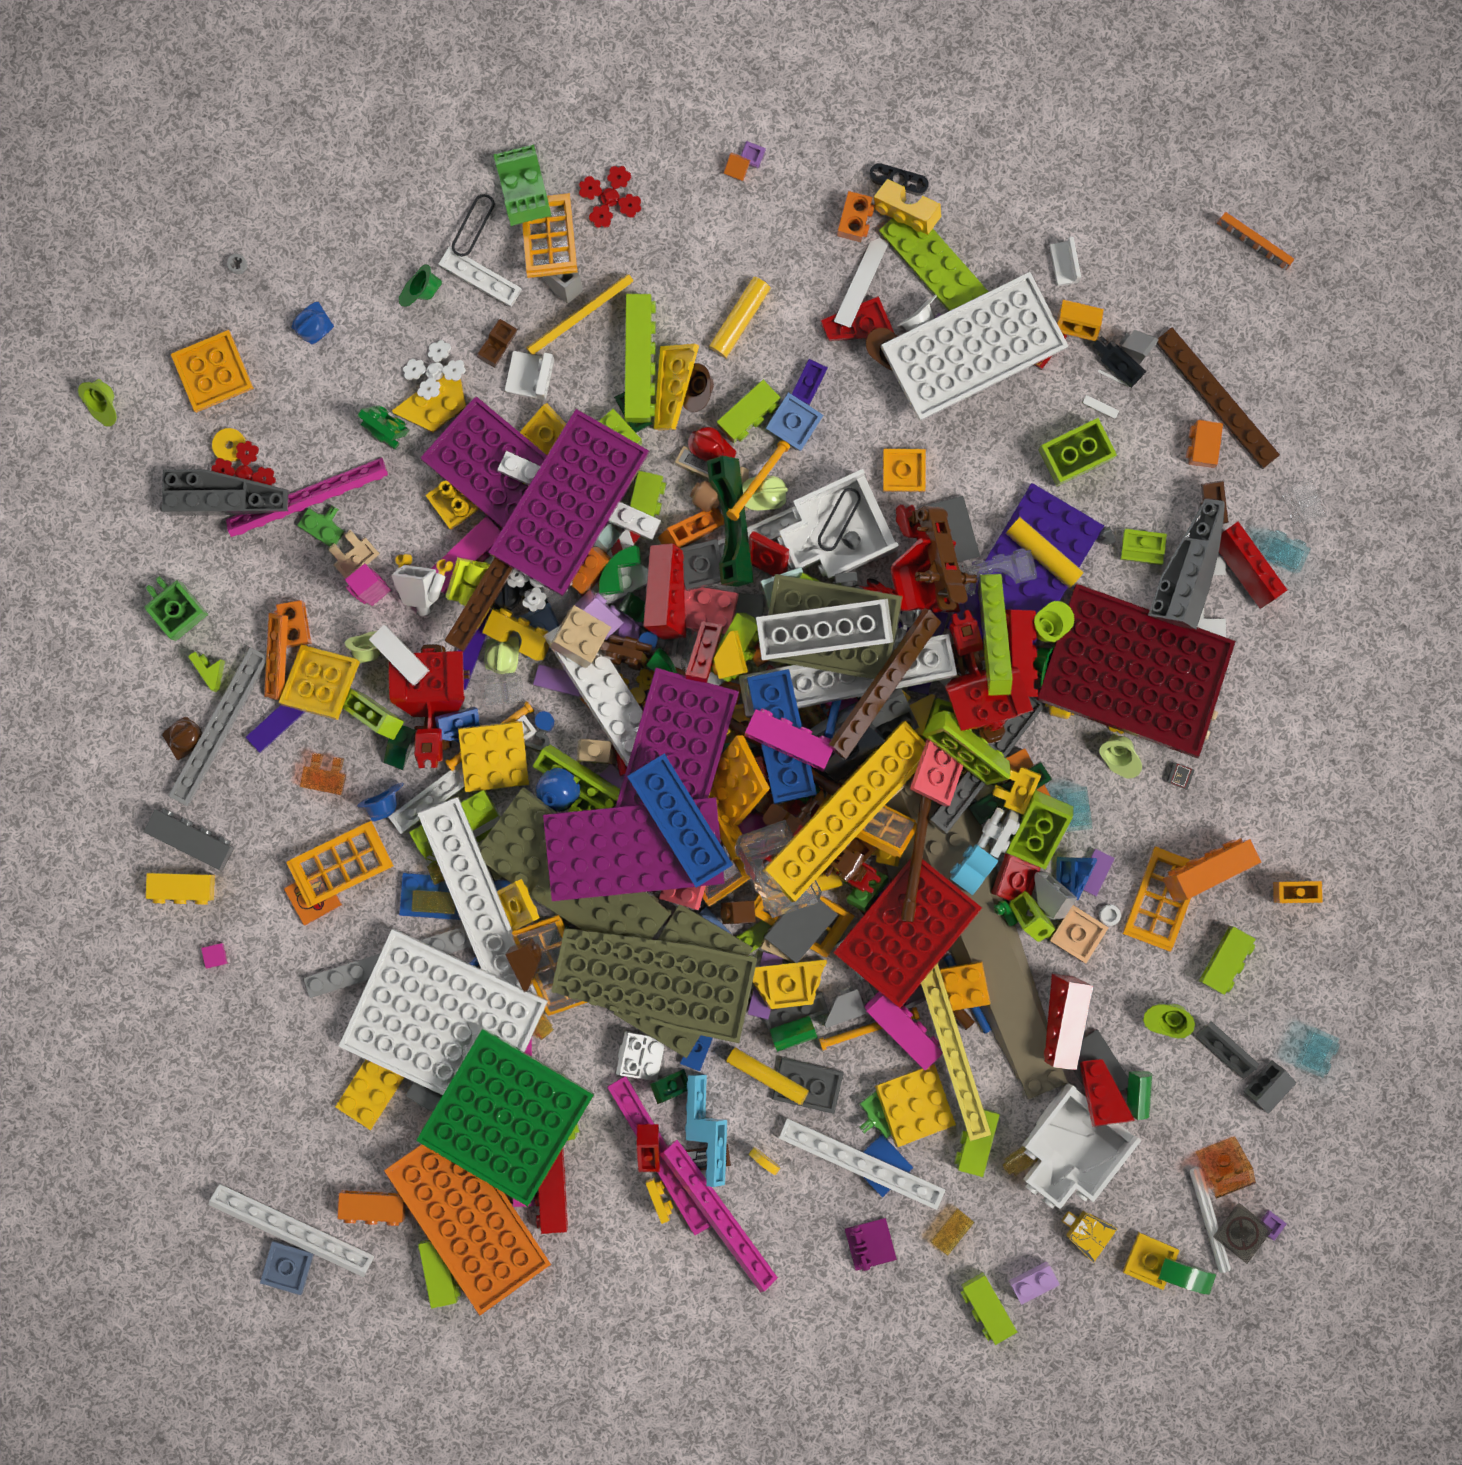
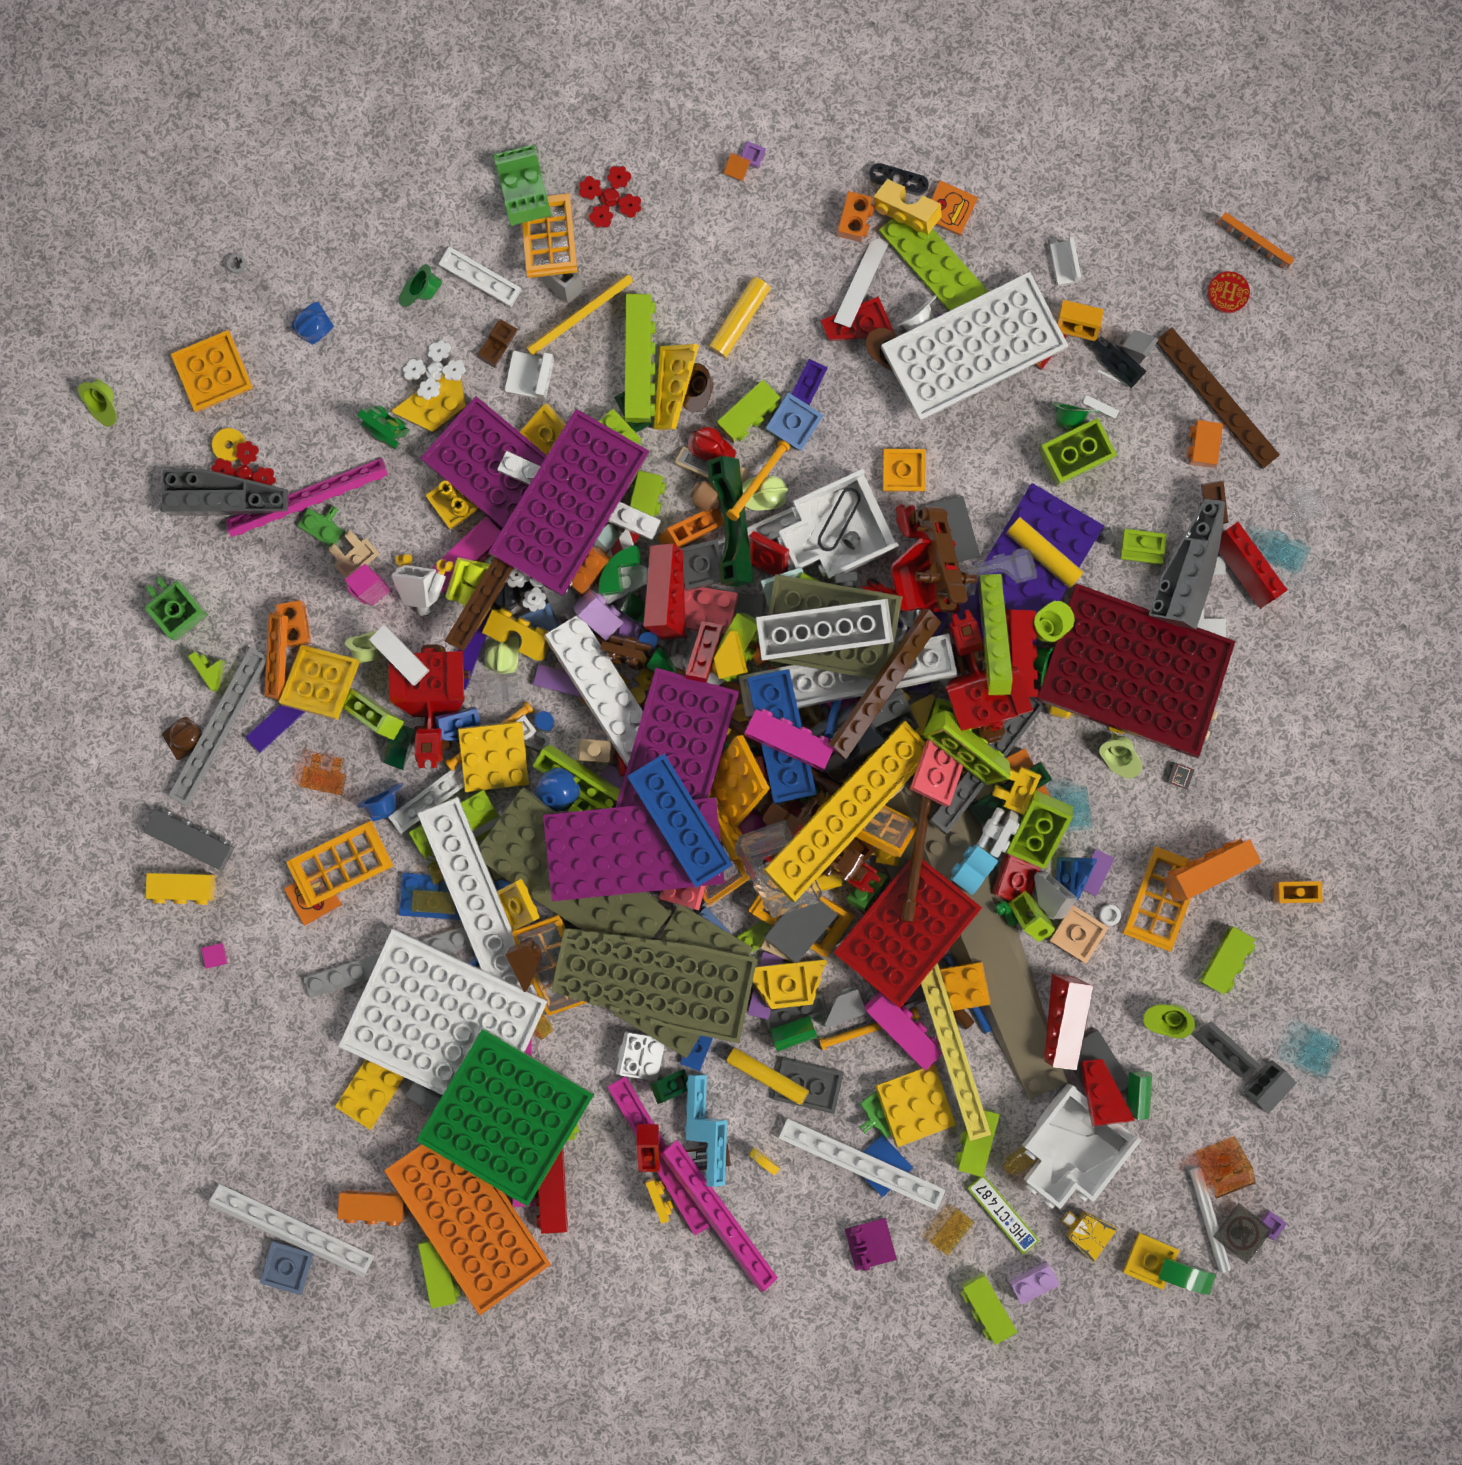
black piece [451,194,495,257] -> none
tan brick [549,605,611,668] -> none
reddish brown slope [720,901,756,924] -> none
none -> orange tile [932,180,978,236]
none -> tile [967,1175,1040,1255]
none -> green piece [1052,402,1101,430]
none -> red tile [1207,271,1250,314]

